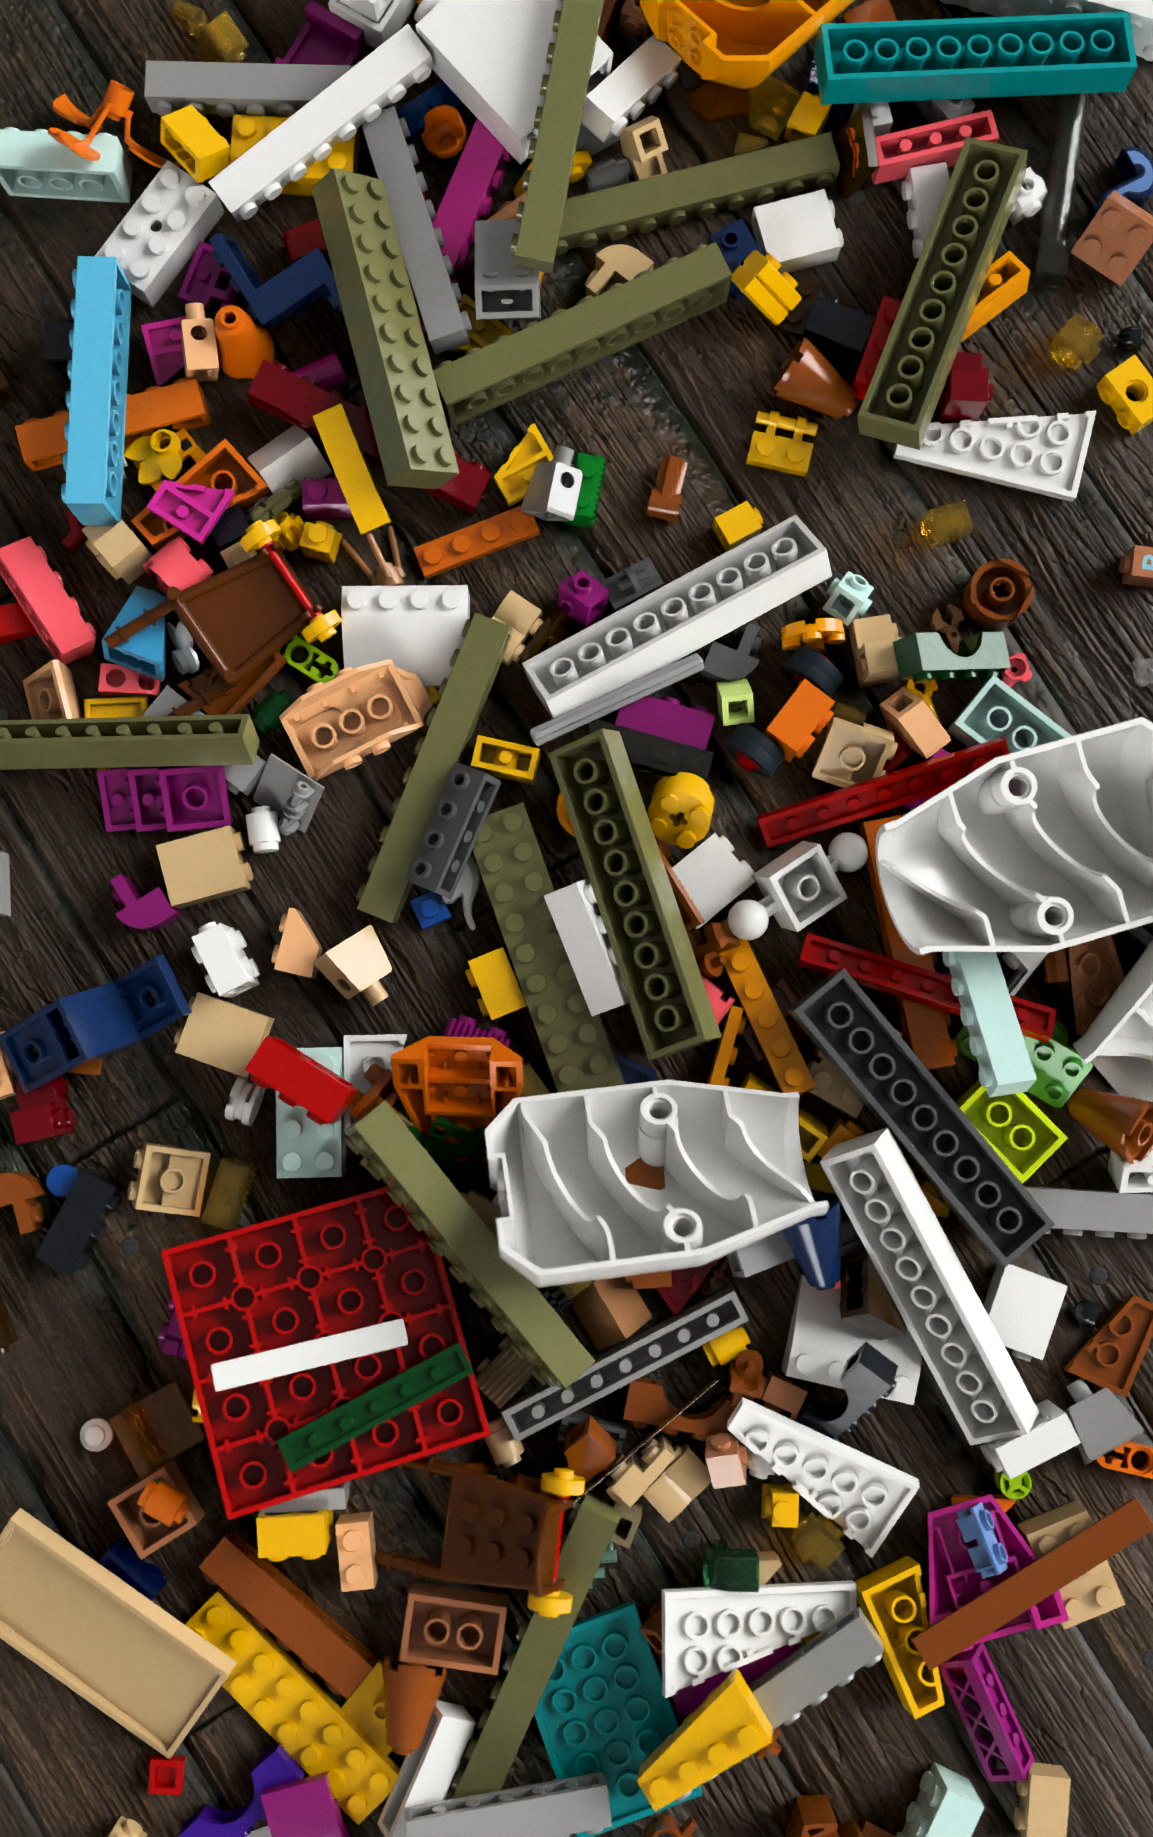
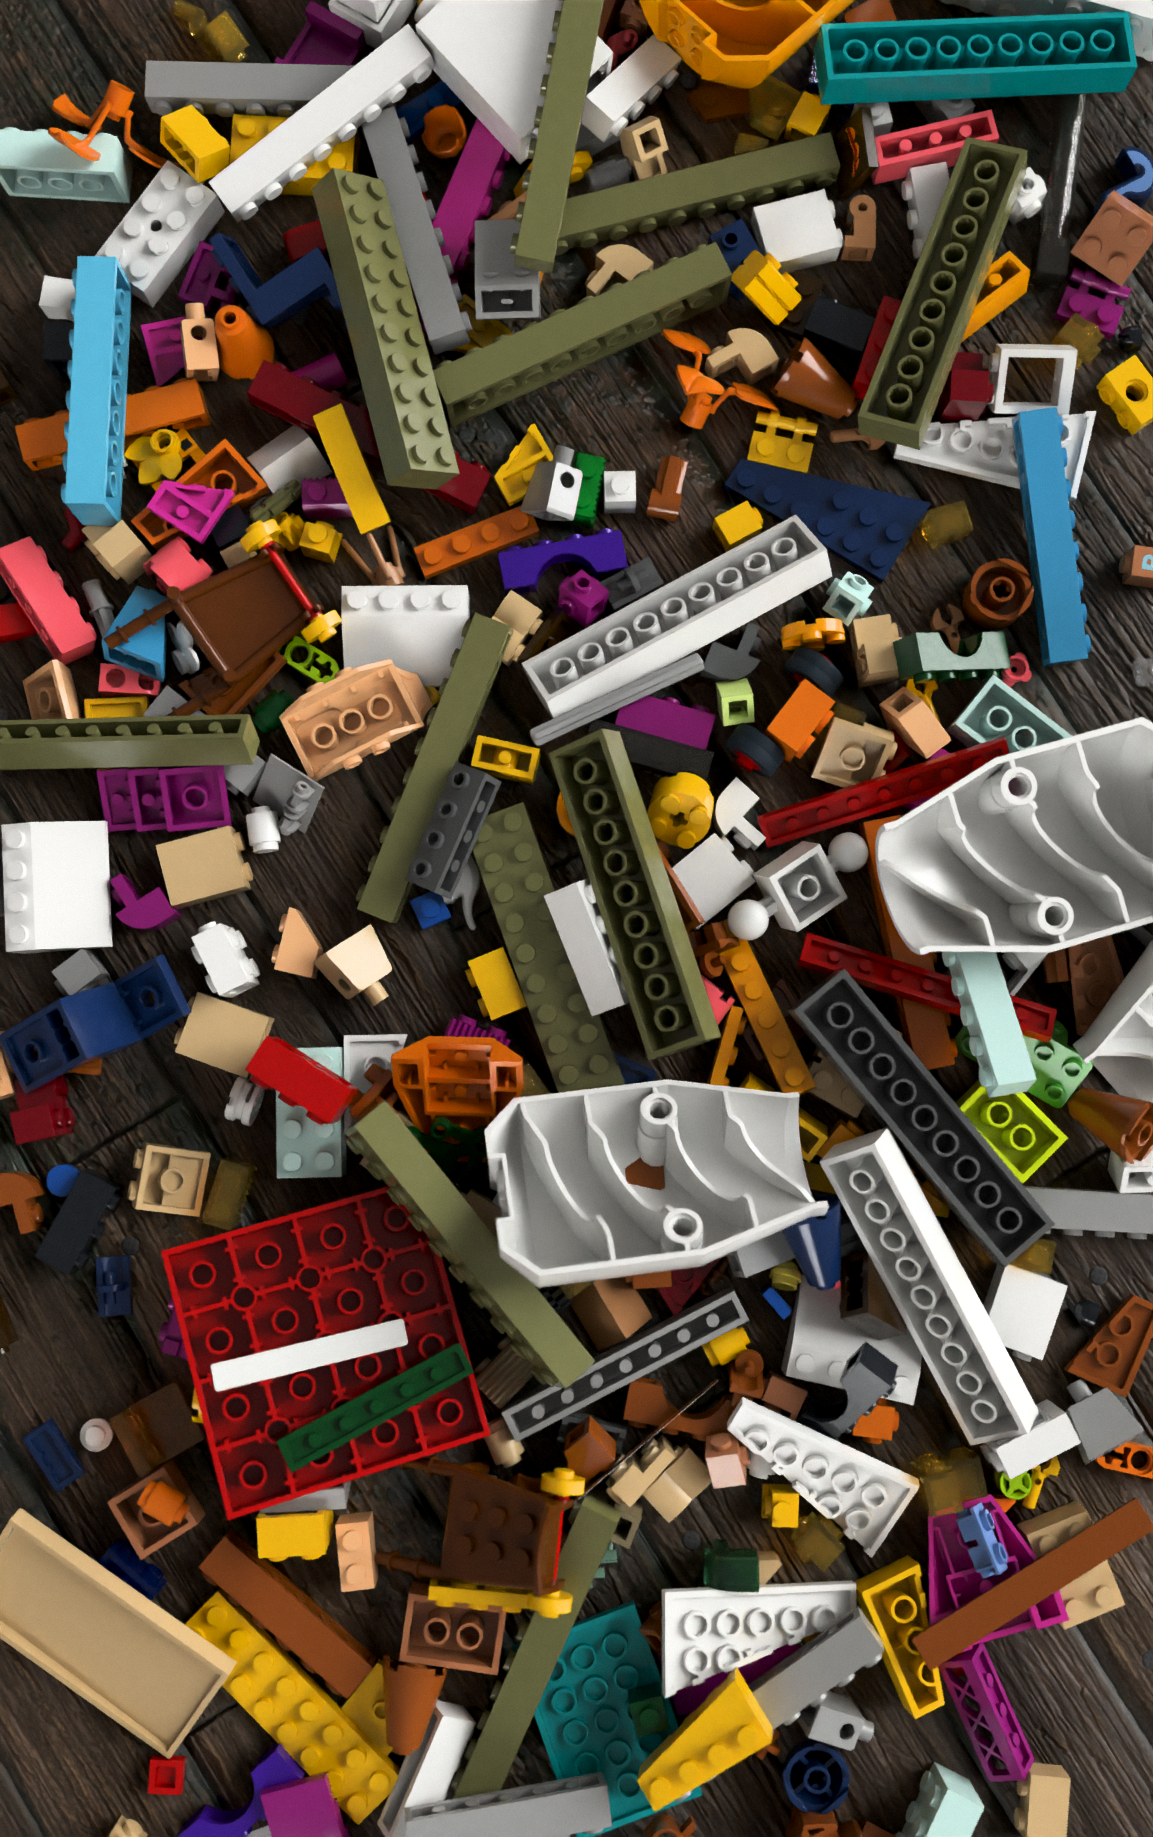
none -> white slope [1,821,113,954]
none -> dark blue plate [22,1418,86,1493]
none -> white brick [39,275,76,322]
none -> light grey brick [52,948,110,996]
none -> light grey axle [82,579,115,639]
none -> dark blue hips [96,1255,133,1317]
none -> yellow wing [428,1578,529,1613]
none -> dark purple arch [498,528,628,596]
none -> white brick [603,471,636,514]
none -> coral arm [606,29,638,72]
none -> dark green brick [628,1682,670,1738]
none -> orange plant [661,329,779,429]
none -> tan brick [705,328,779,385]
none -> white brick [713,777,766,851]
none -> dark blue wing [724,459,931,583]
none -> blue tile [759,1284,792,1320]
none -> light yellow plate [769,1259,802,1291]
none -> dark blue cylinder [782,1739,850,1814]
none -> light grey torso [796,1691,874,1751]
none -> medium nougat bar [830,428,886,450]
none -> medium nougat leg [840,195,876,261]
none -> orange brick [851,1398,899,1444]
none -> clear yellow brick [910,1447,988,1517]
none -> white window [987,344,1078,415]
none -> clear yellow brick [1010,1237,1056,1274]
none -> dark azure brick [1012,407,1091,667]
none -> yellow bar [1022,1456,1060,1510]
none -> magenta plate [1053,267,1132,340]

